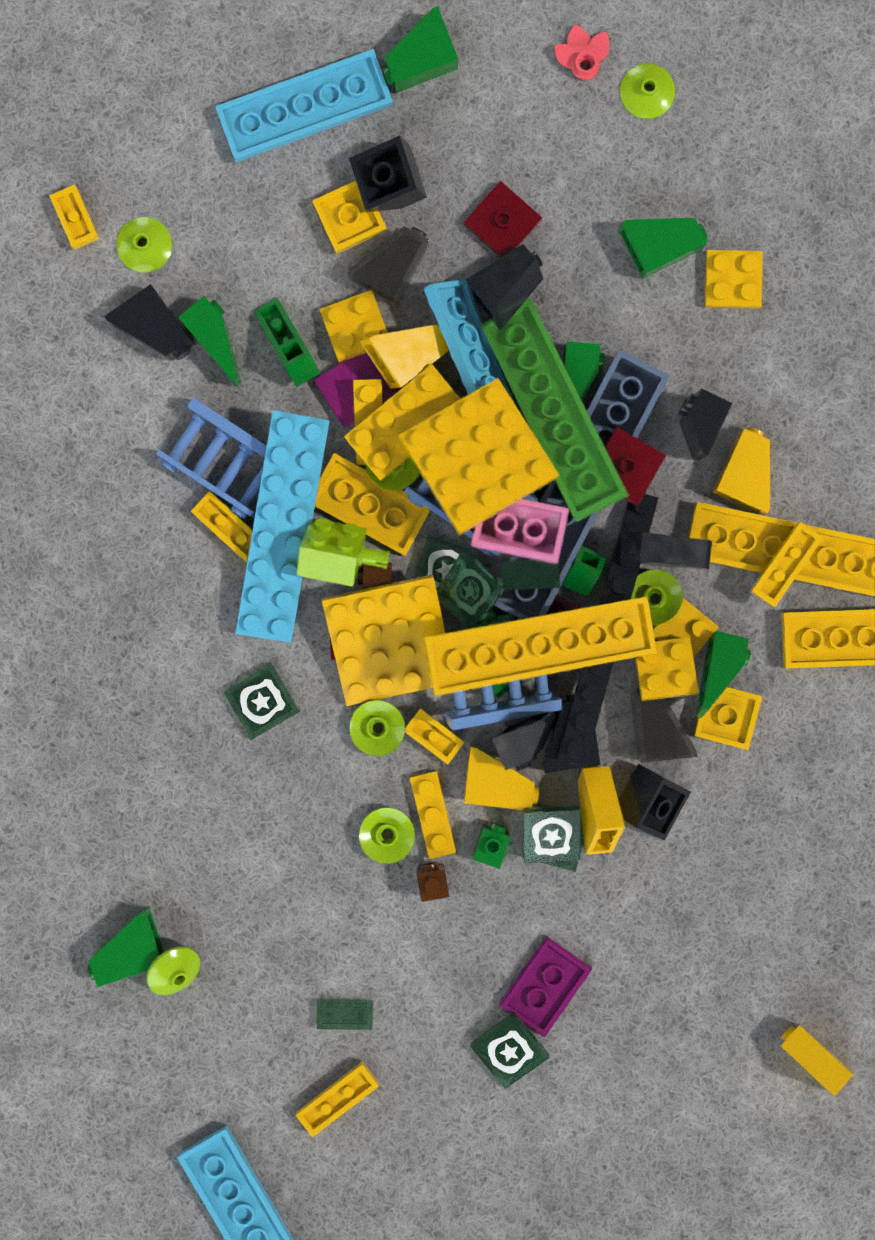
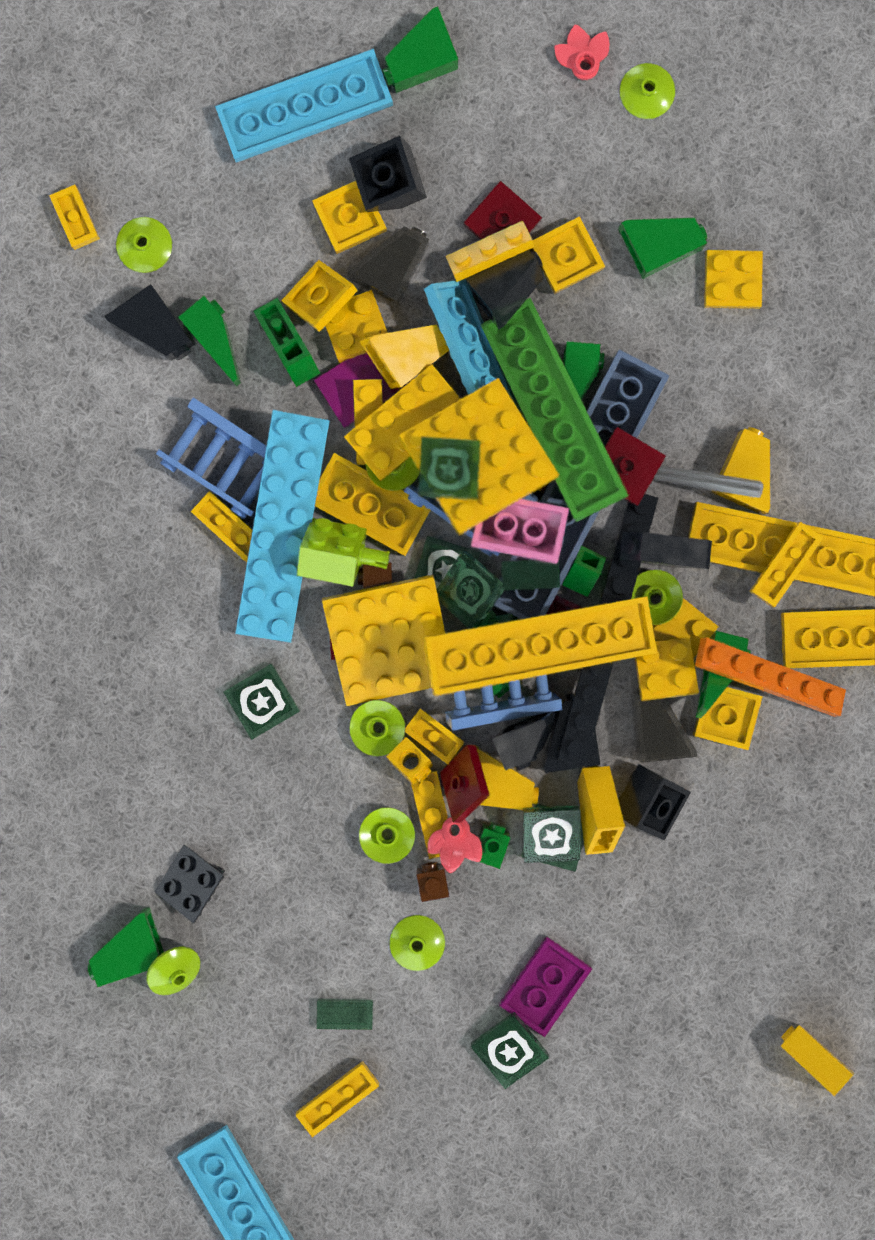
black slope [678,388,733,461] -> none
none -> black hinge [155,845,225,923]
none -> yellow plate [281,260,358,332]
none -> yellow brick [386,737,433,785]
none -> lime dish [390,915,445,971]
none -> clear green tile [418,437,481,500]
none -> coral plate [428,817,482,873]
none -> dark red plate [440,745,490,823]
none -> yellow plate [445,221,534,282]
none -> yellow plate [531,216,605,294]
none -> light grey axle [654,466,763,498]
none -> orange plate [695,638,846,717]

